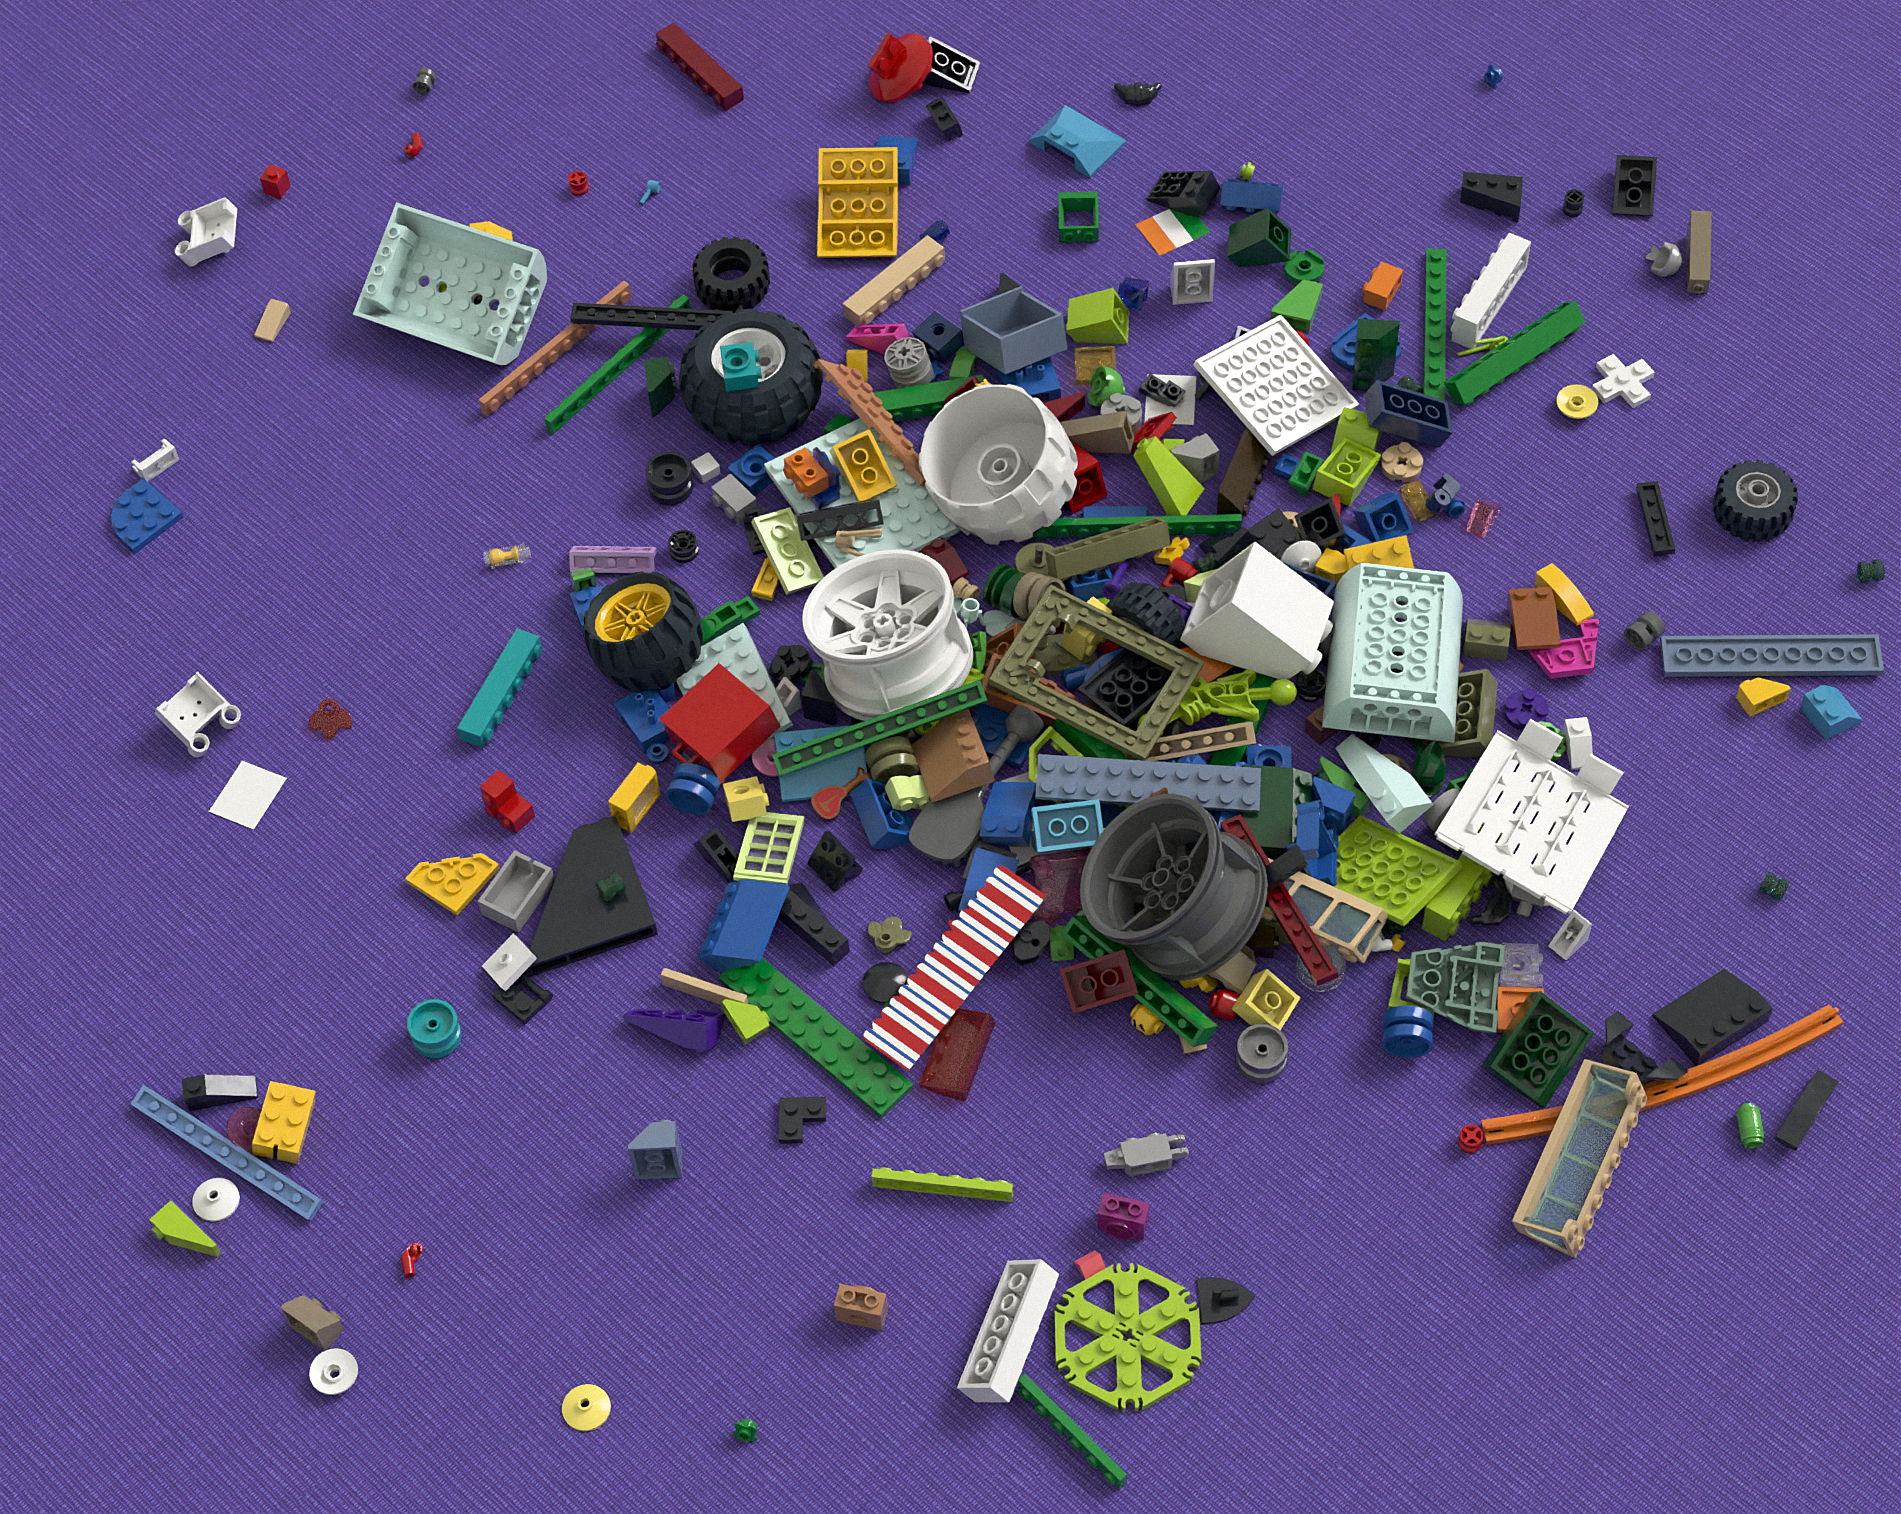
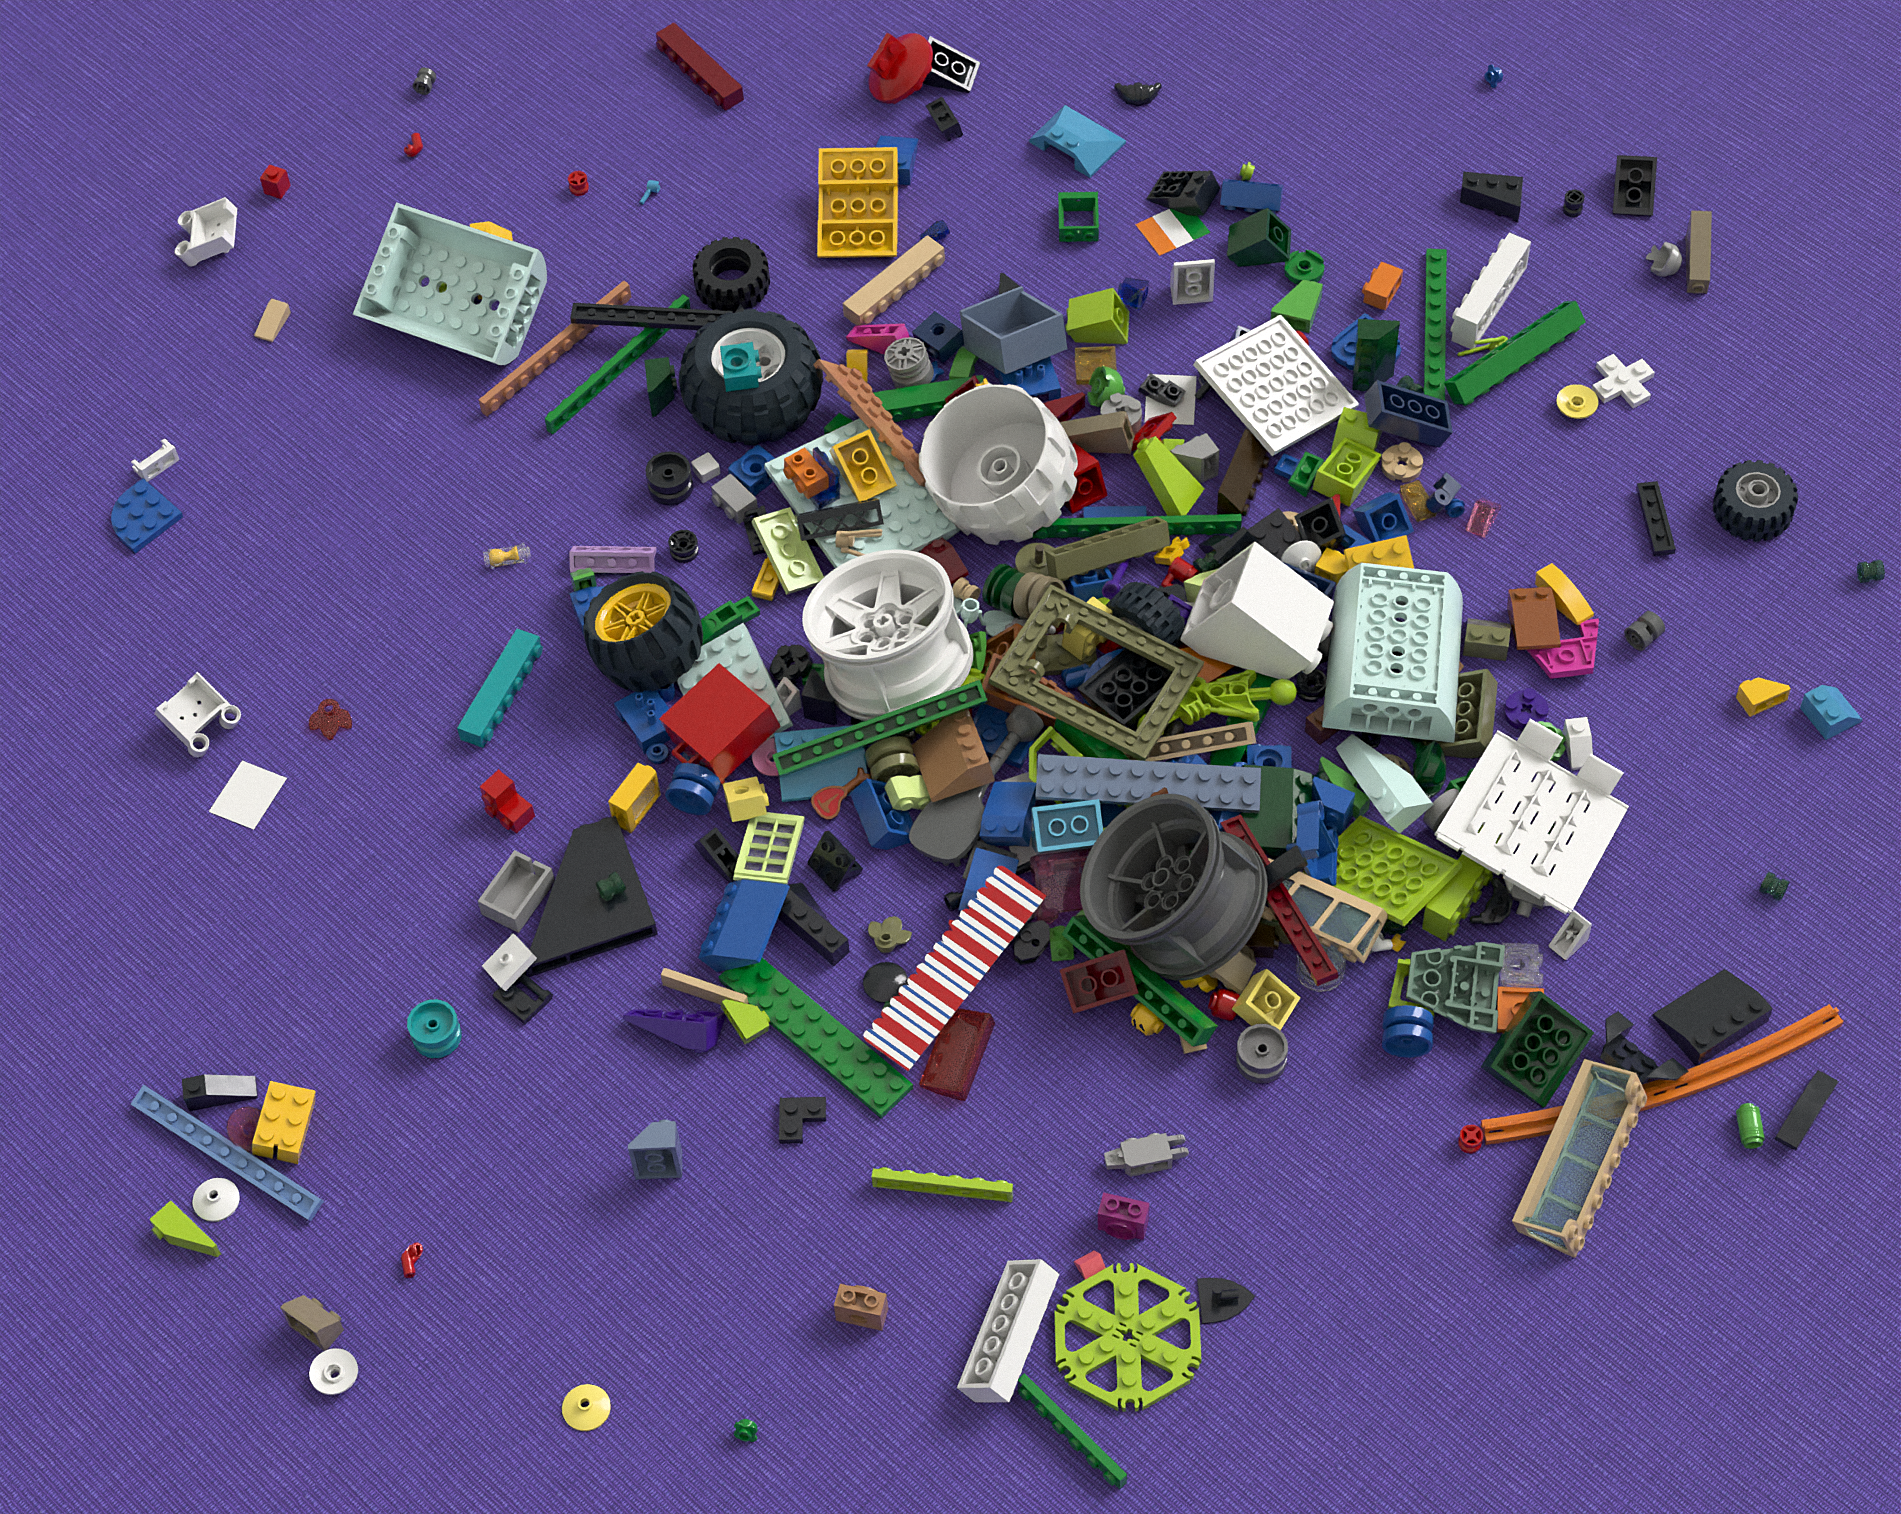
yellow plate [405,853,500,916] -> none
sand blue plate [1660,634,1884,677] -> none

